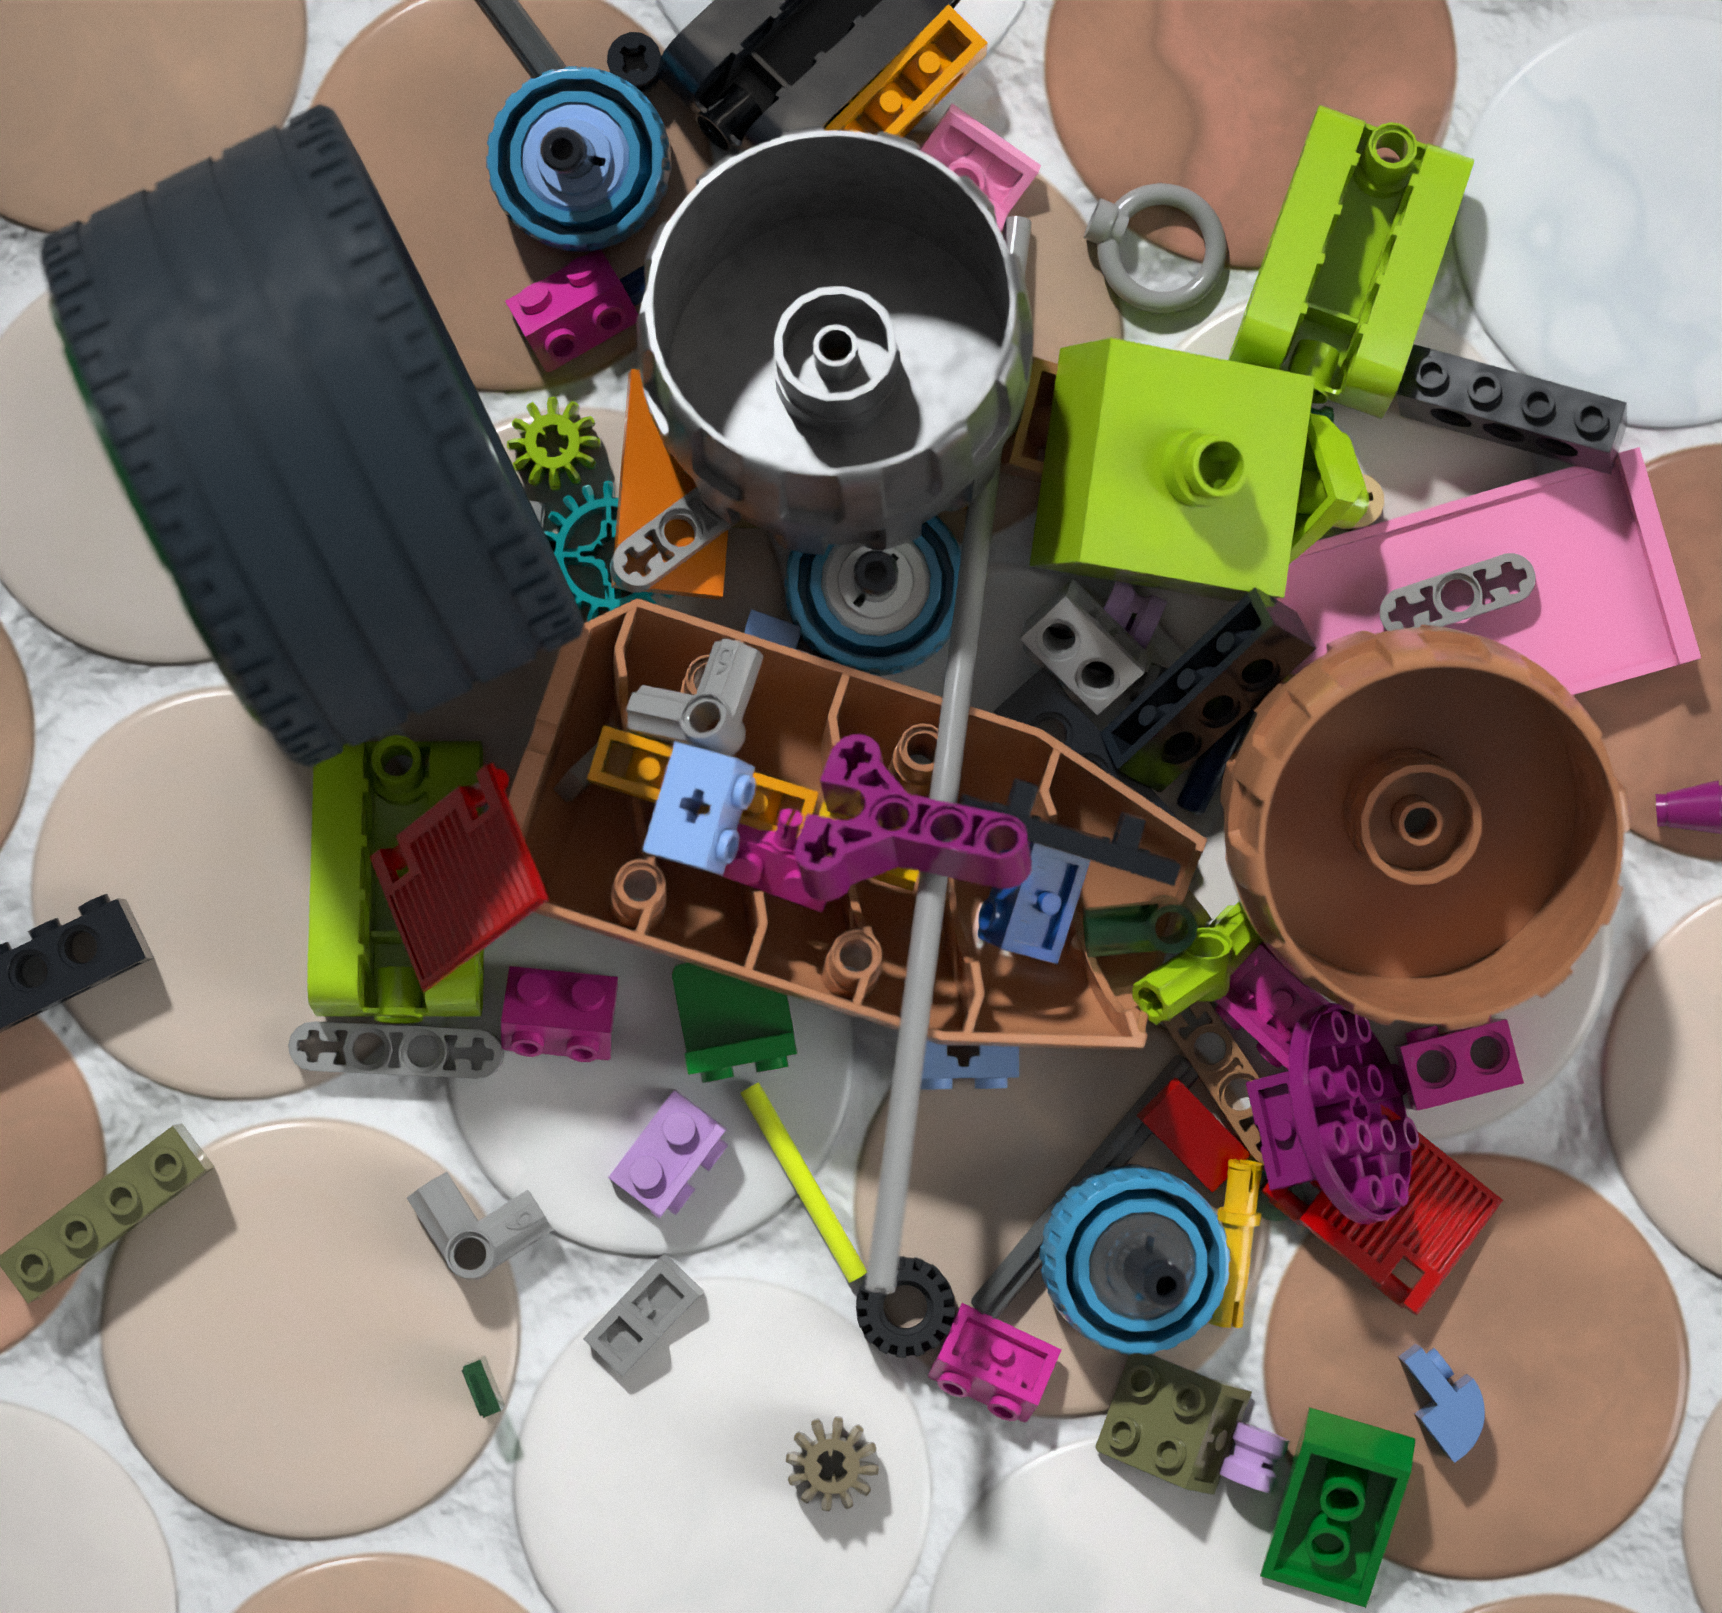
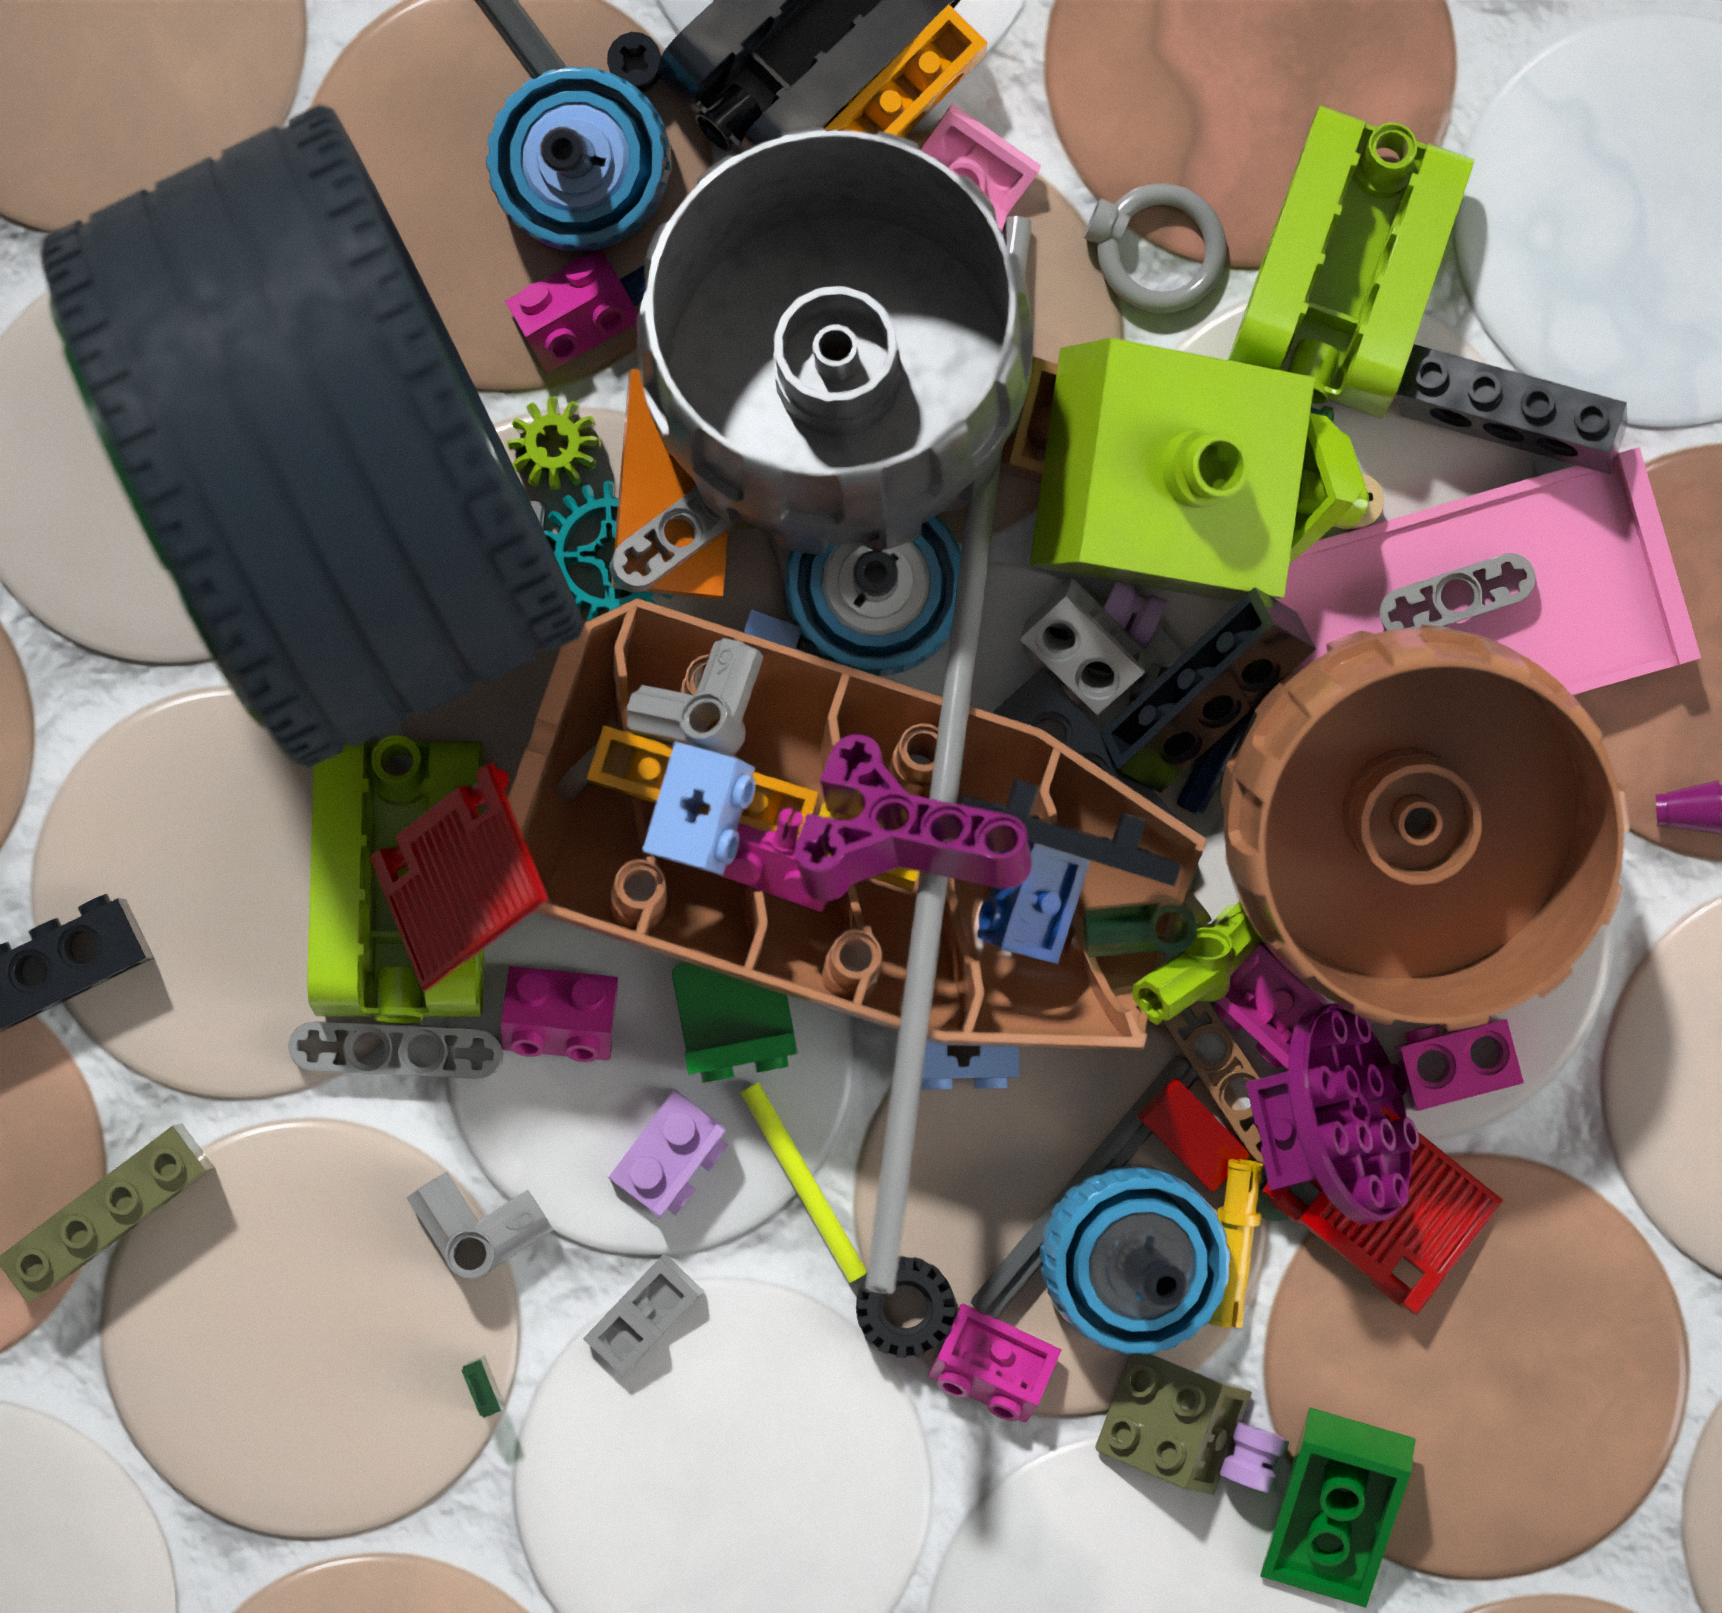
dark tan gear [786,1416,879,1511] -> none
medium blue brick [1398,1343,1485,1463] -> none

